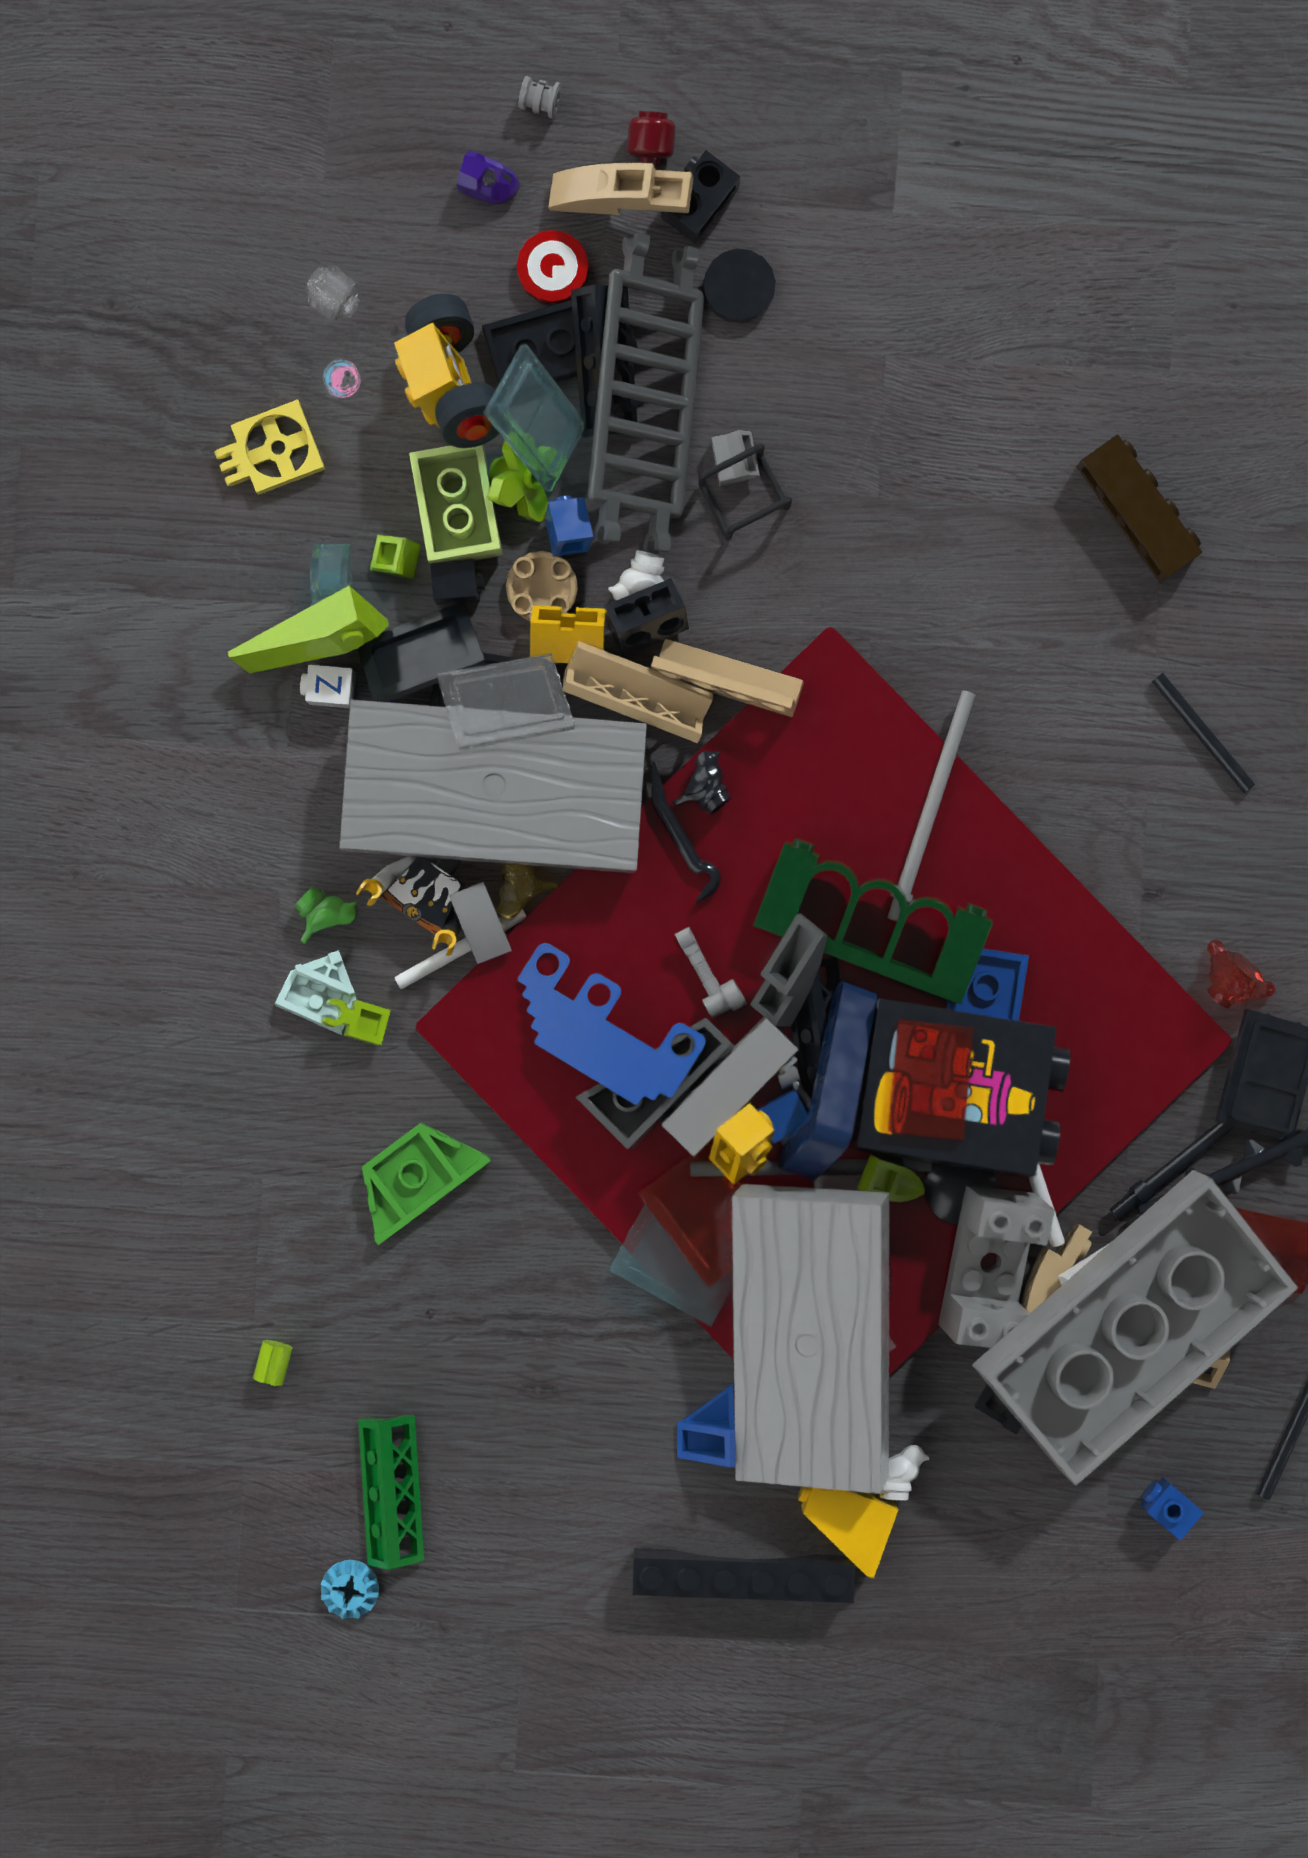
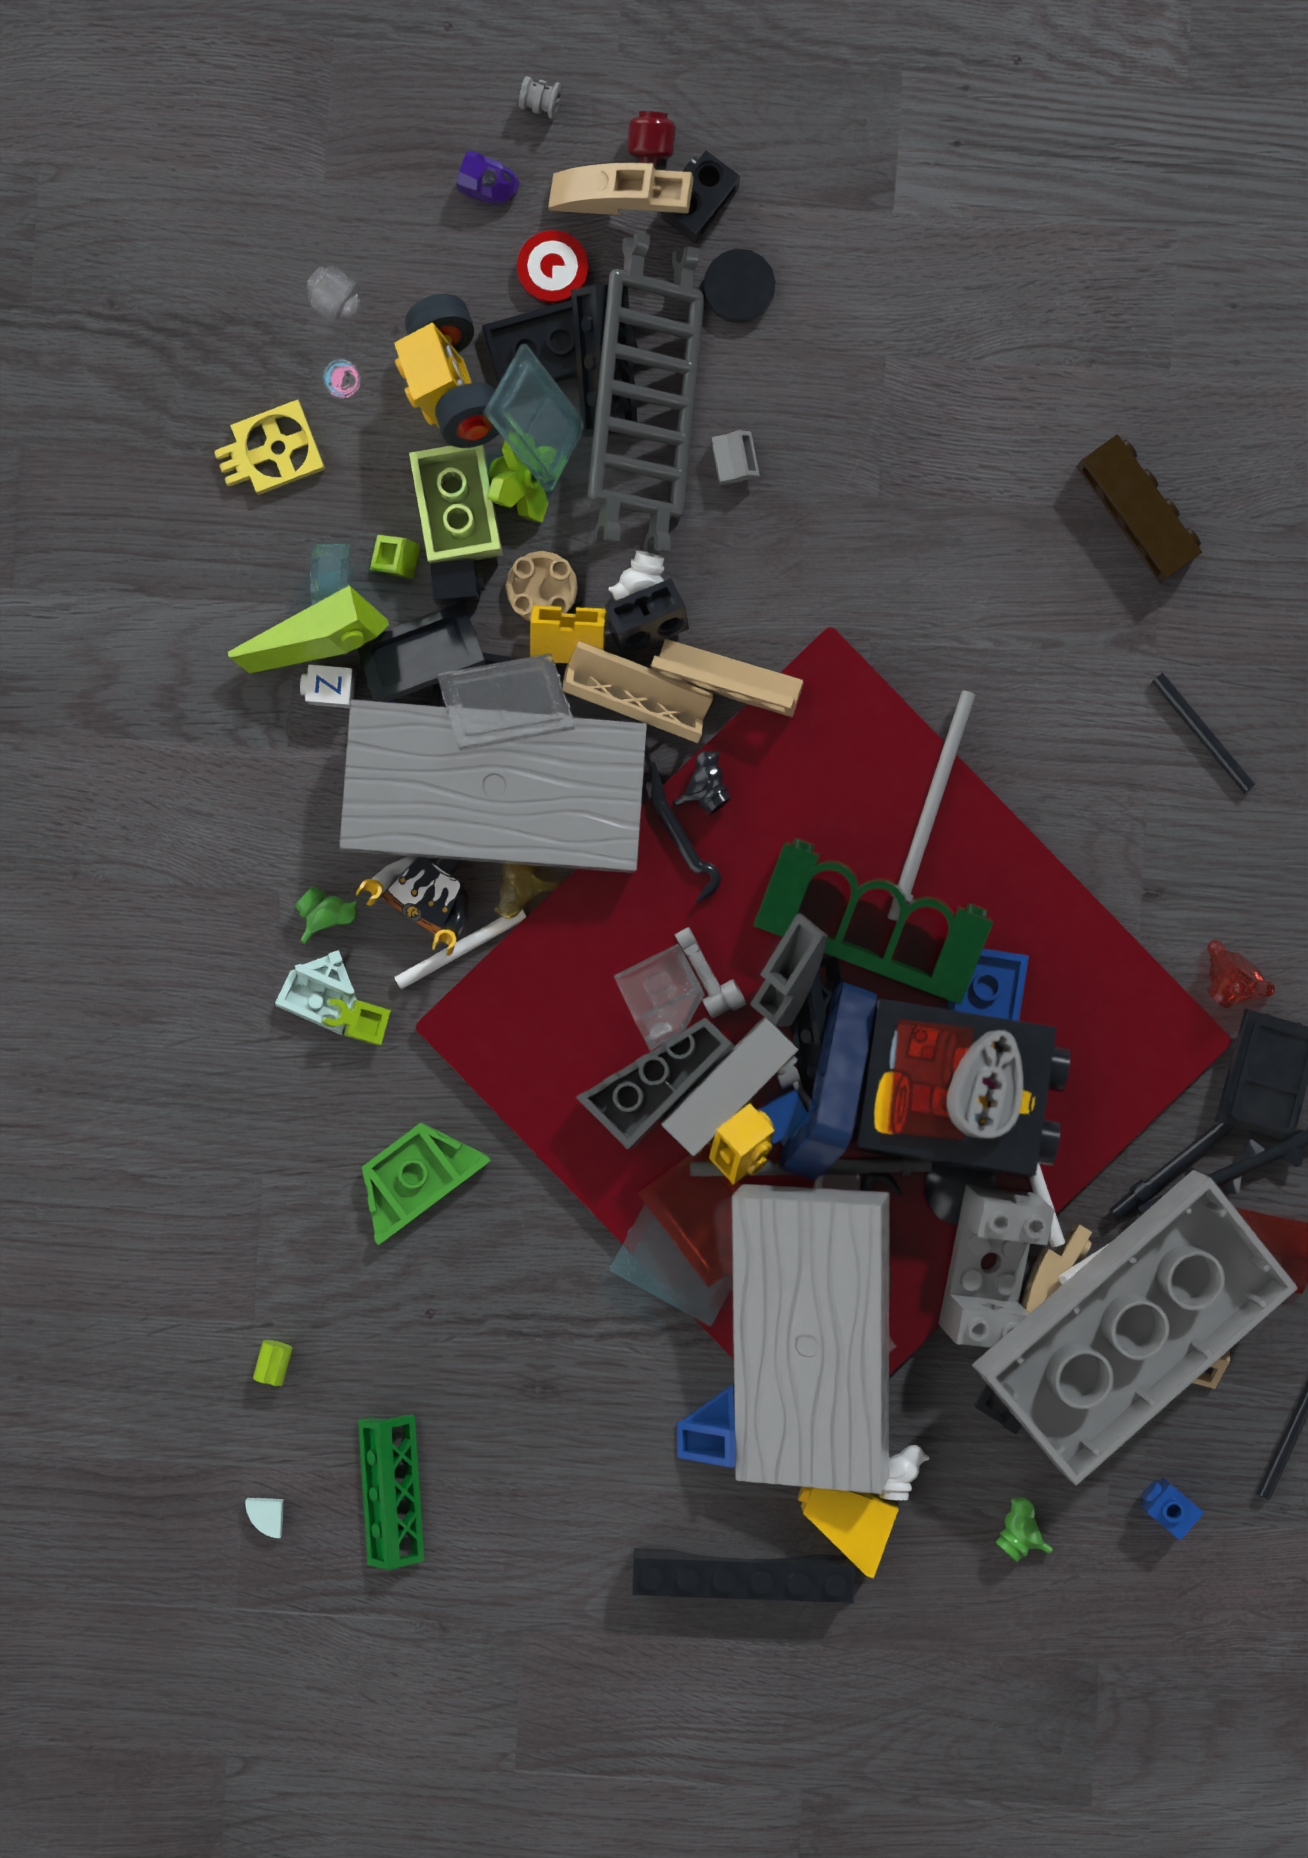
medium azure gear [321,1560,379,1620] -> none
light grey slope [449,882,512,964] -> none
blue piece [518,943,705,1105] -> none
blue brick [544,496,593,557] -> none
black piece [698,443,792,540] -> none
lime plate [857,1155,925,1202] -> none
none -> light aqua tile [245,1498,284,1538]
none -> clear slope [614,944,705,1050]
none -> light grey piece [947,1030,1023,1138]
none -> bright green animal [995,1497,1053,1562]

